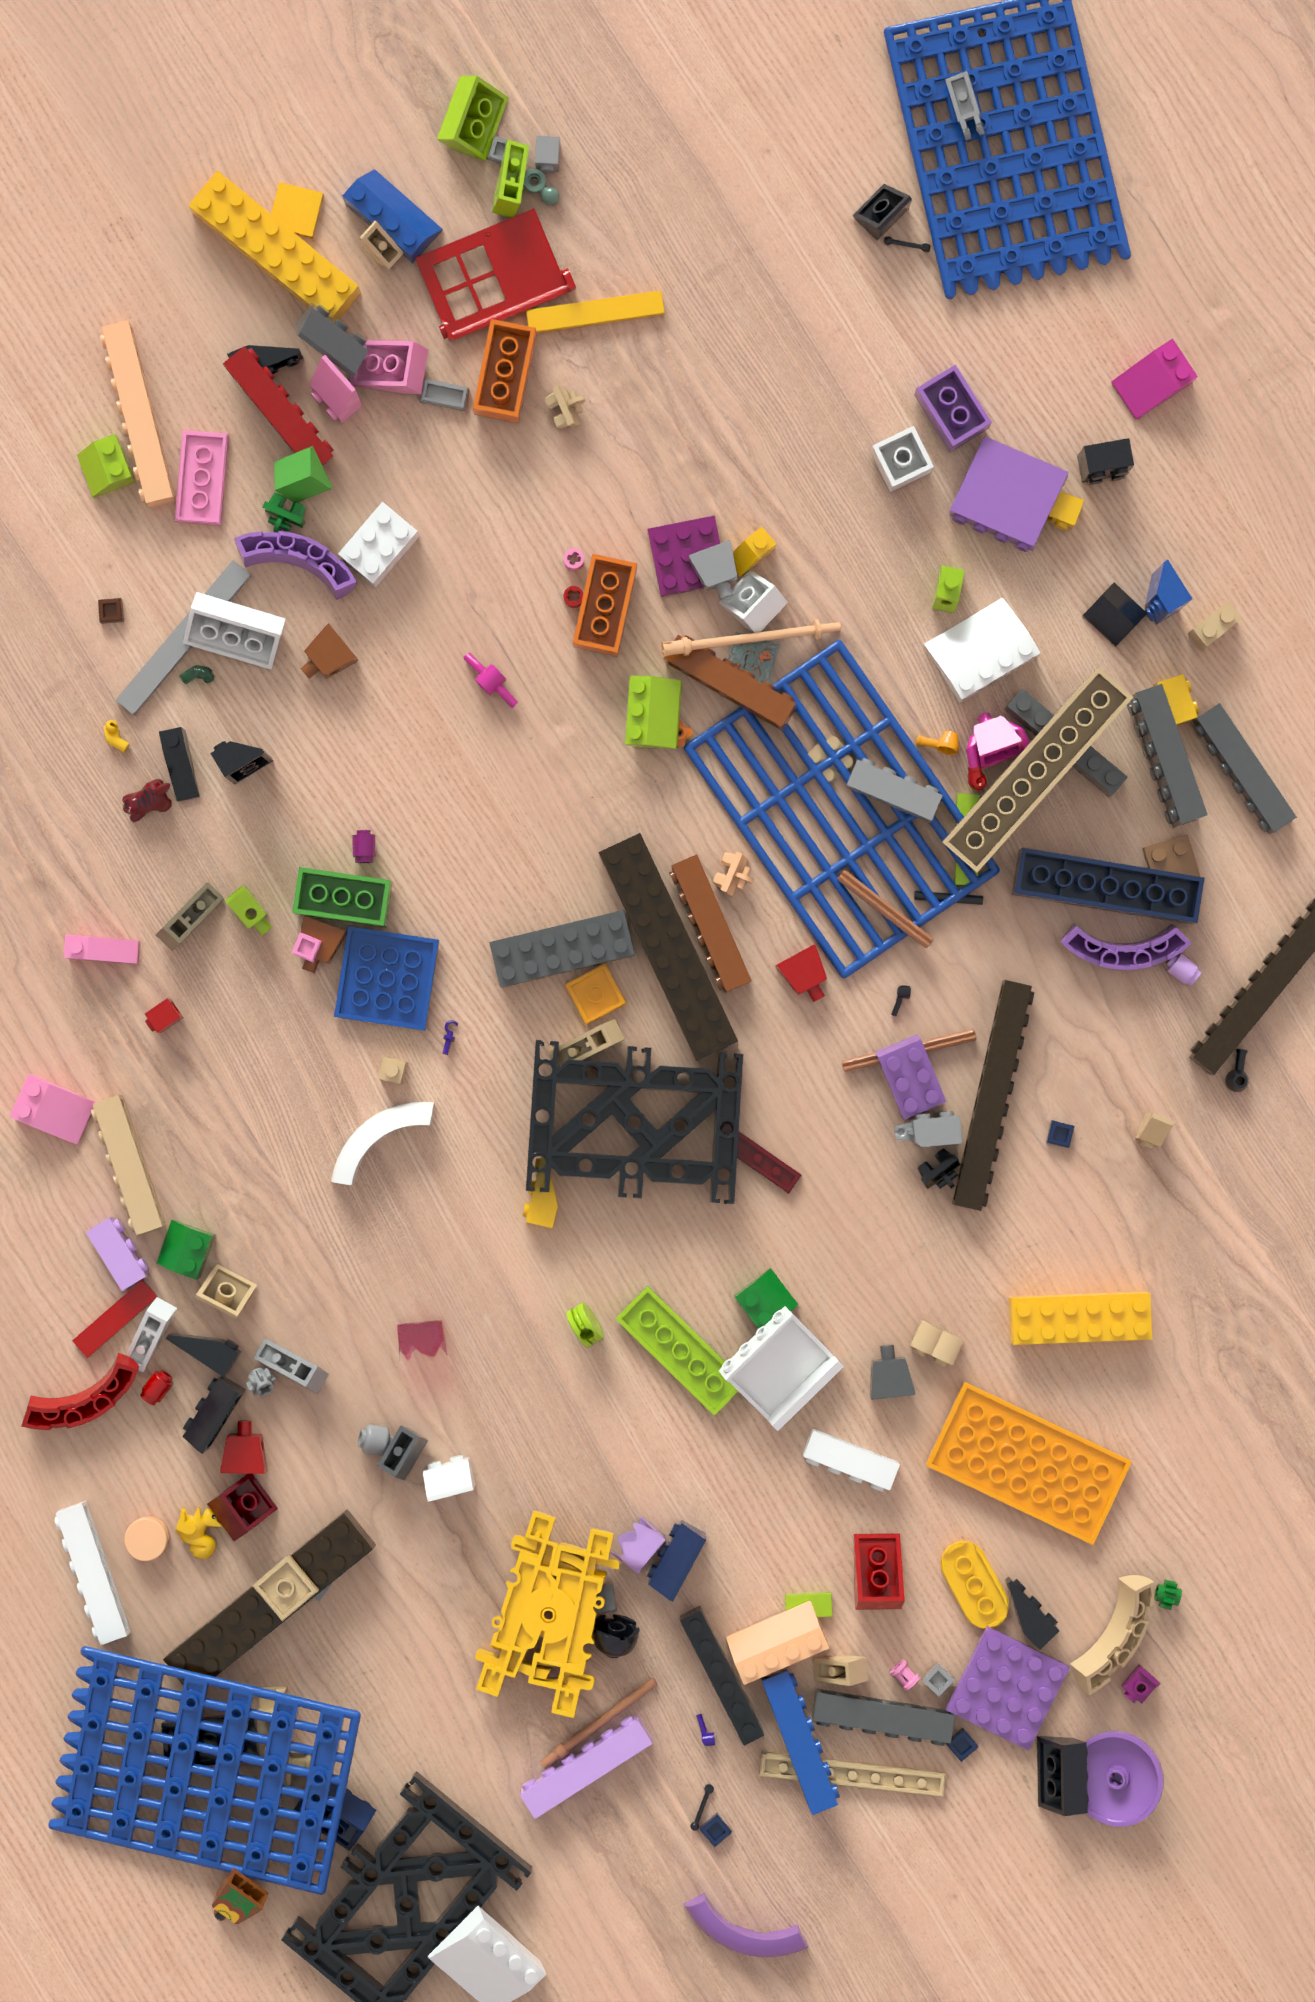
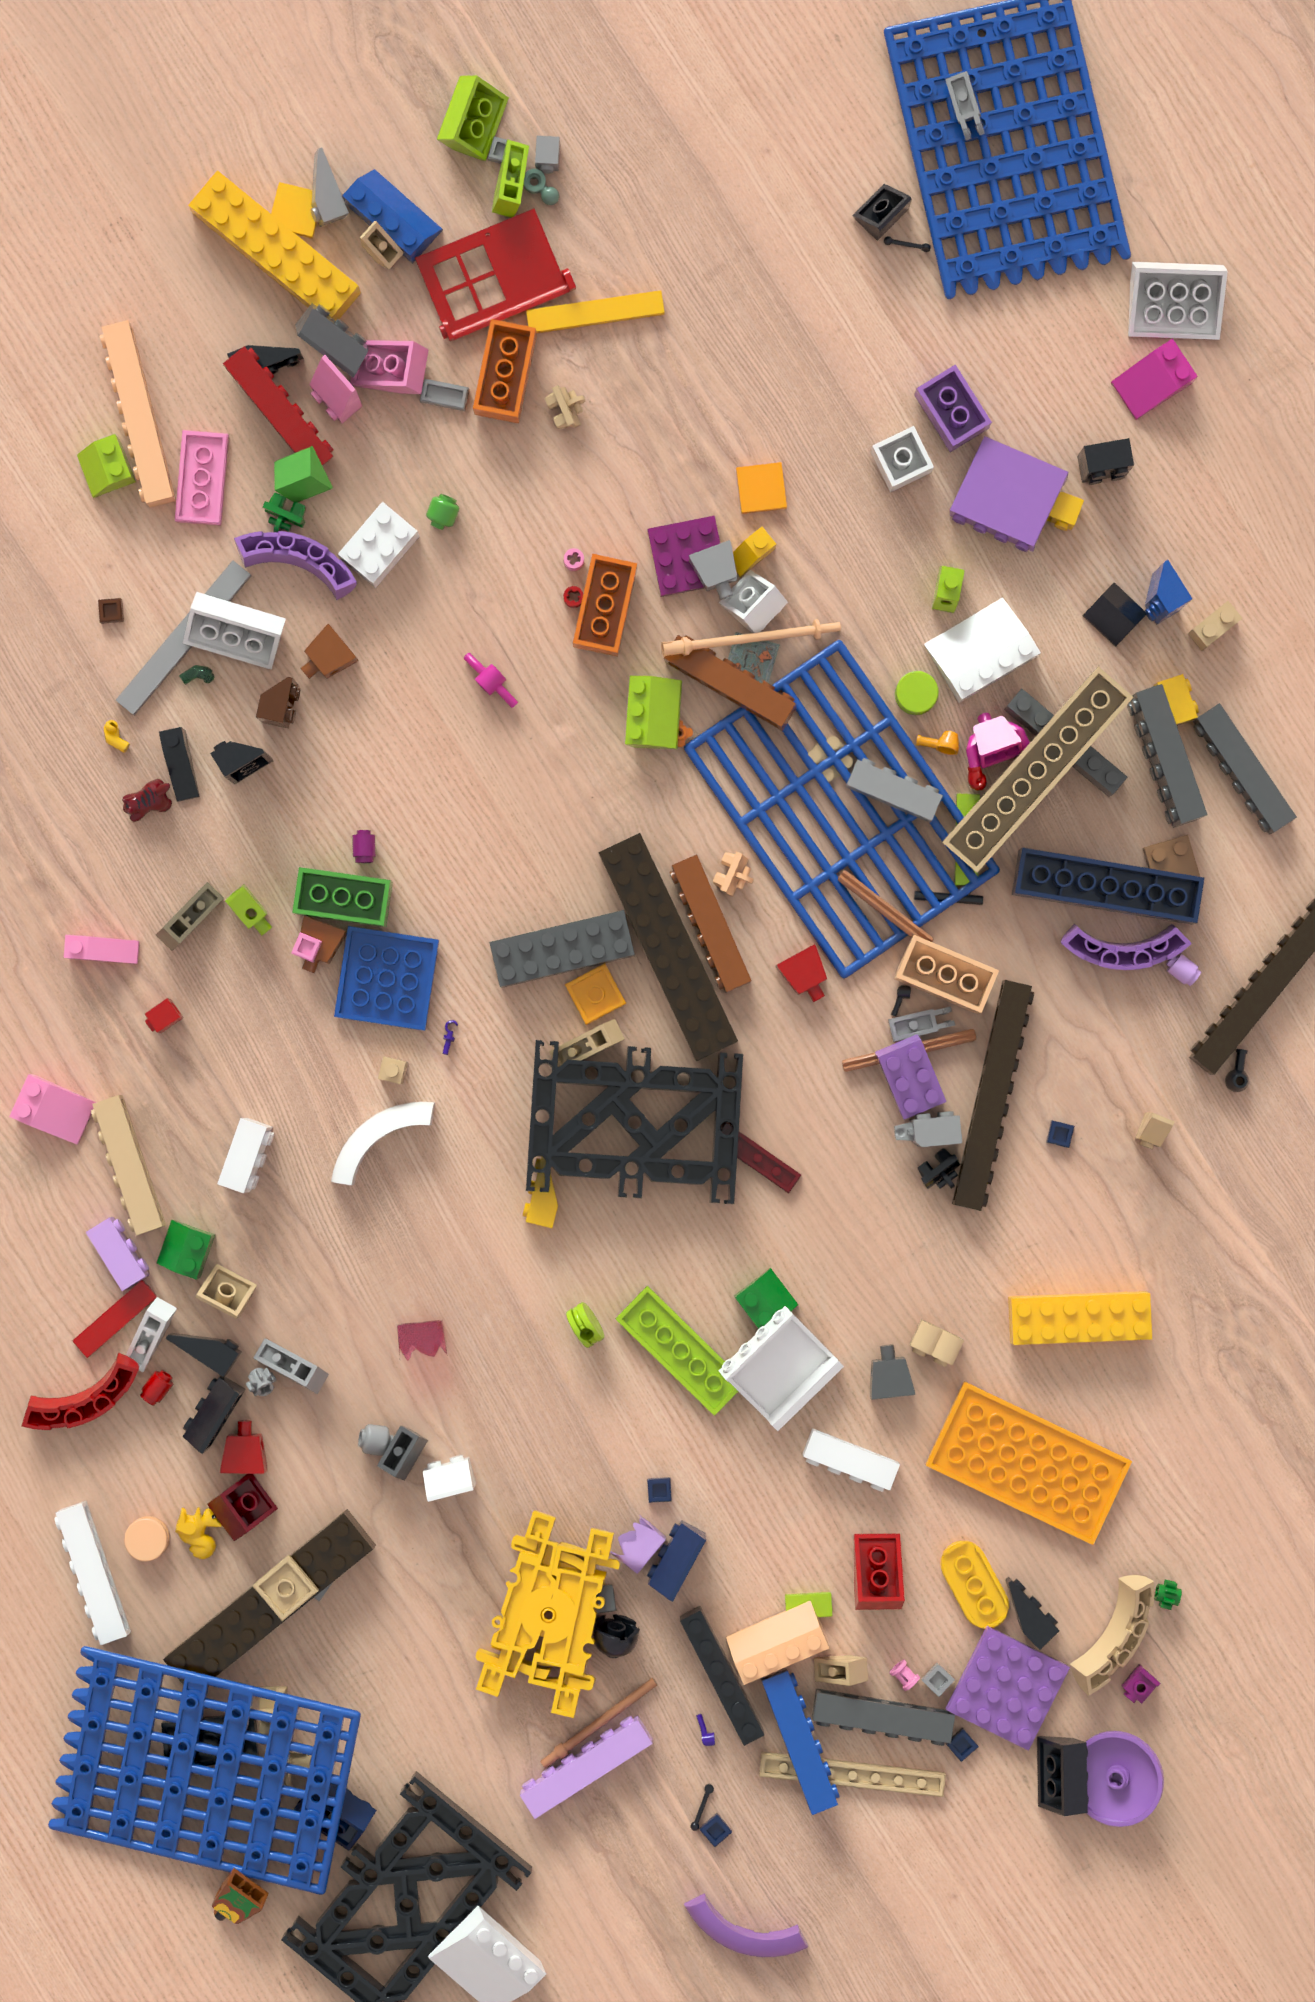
none -> white brick [217,1118,274,1193]
none -> reddish brown slope [256,677,301,729]
none -> light grey slope [311,147,349,227]
none -> bright green head [426,494,459,530]
none -> dark blue tile [647,1477,672,1503]
none -> light orange tile [736,462,787,514]
none -> light grey hinge [888,1006,955,1042]
none -> light nougat slope [894,935,999,1014]
none -> lime head [895,671,939,715]
none -> white slope [1128,262,1228,340]

